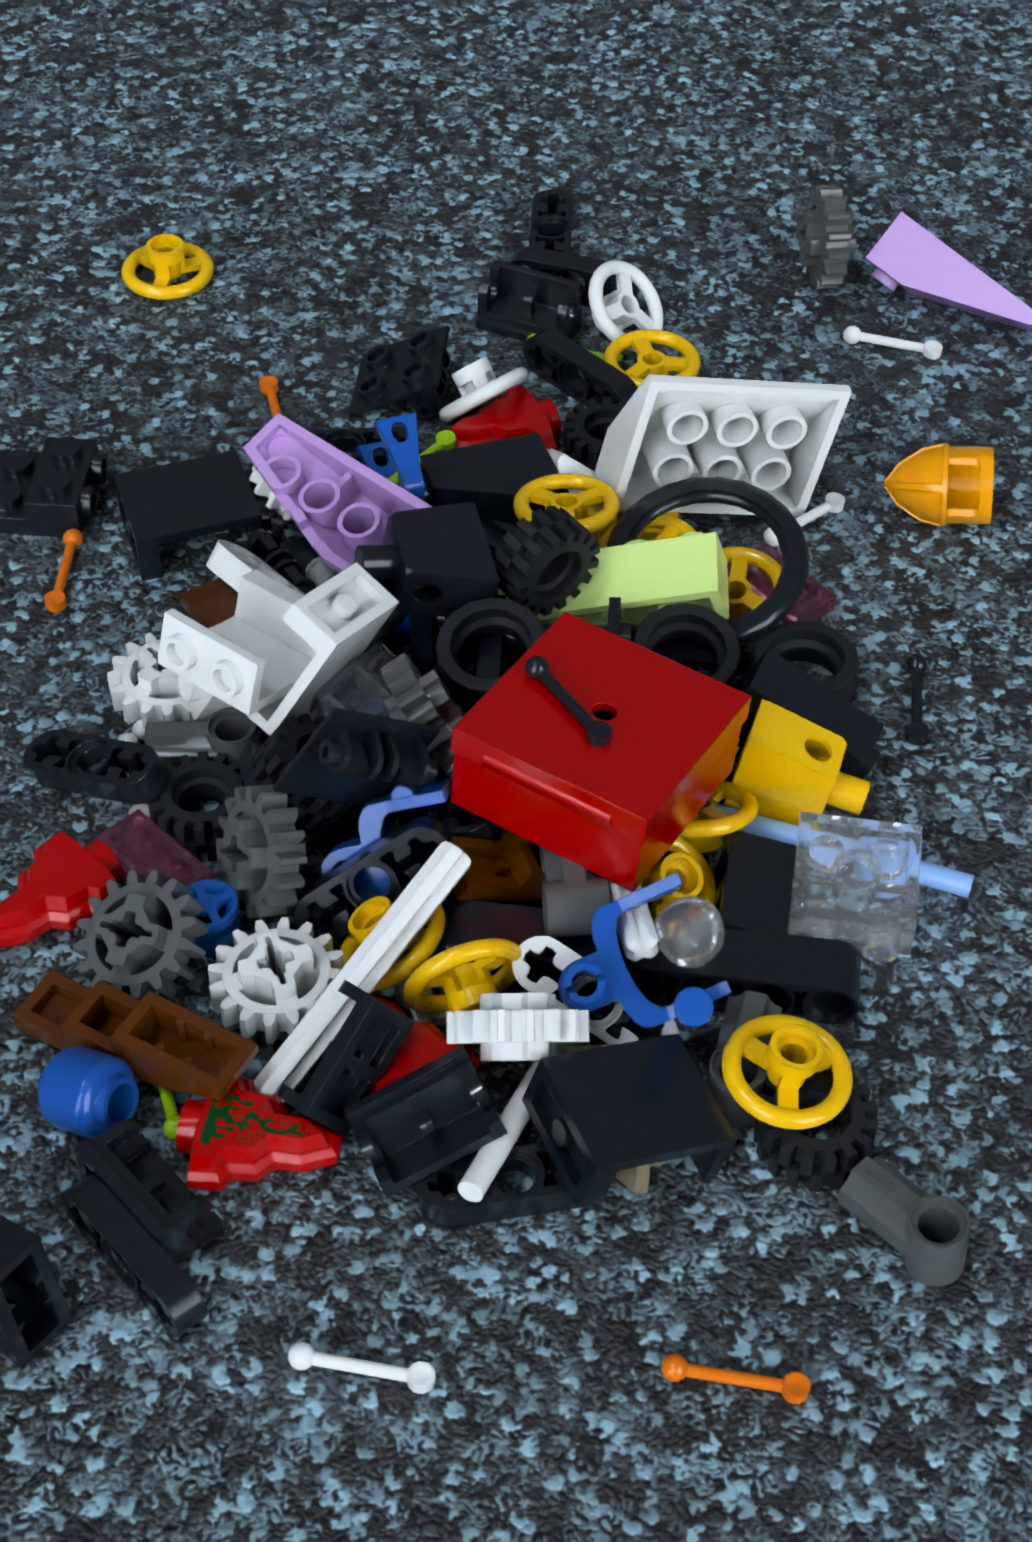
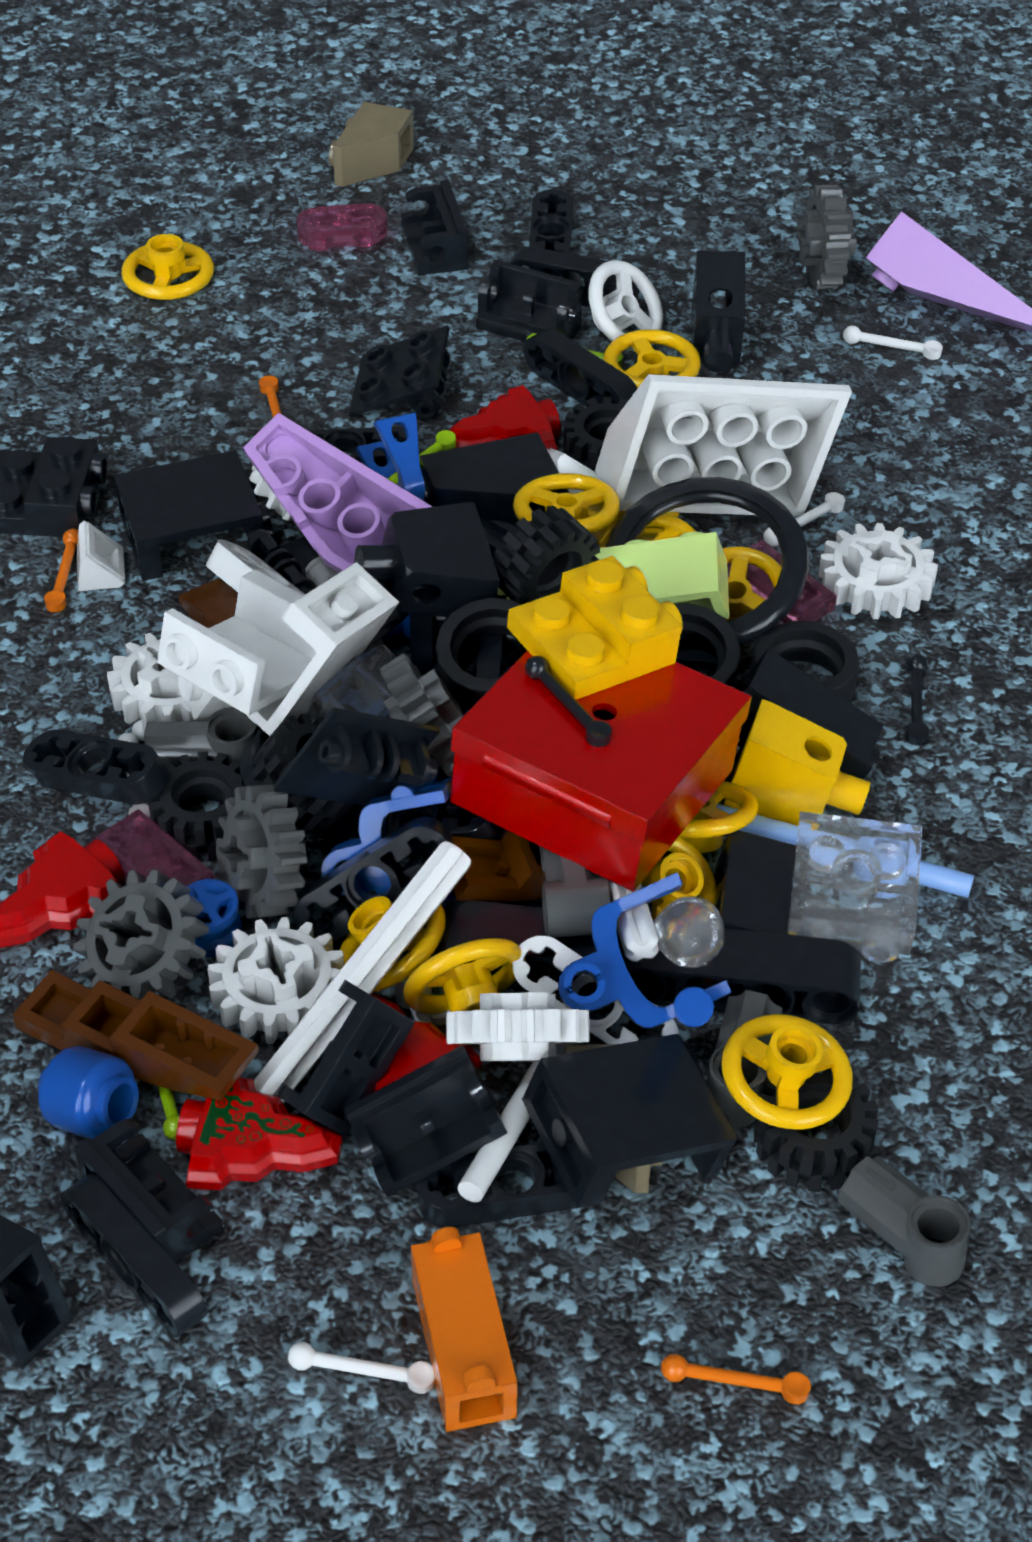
white piece [439,356,529,422] -> none
light orange helmet [884,443,994,527] -> none
none -> white slope [76,521,125,591]
none -> clear pink plate [296,203,388,251]
none -> dark tan slope [329,102,414,187]
none -> black hinge [401,180,468,276]
none -> orange brick [411,1227,517,1432]
none -> yellow plate [507,556,683,700]
none -> black torso [691,251,745,372]
none -> white gear [818,523,938,619]

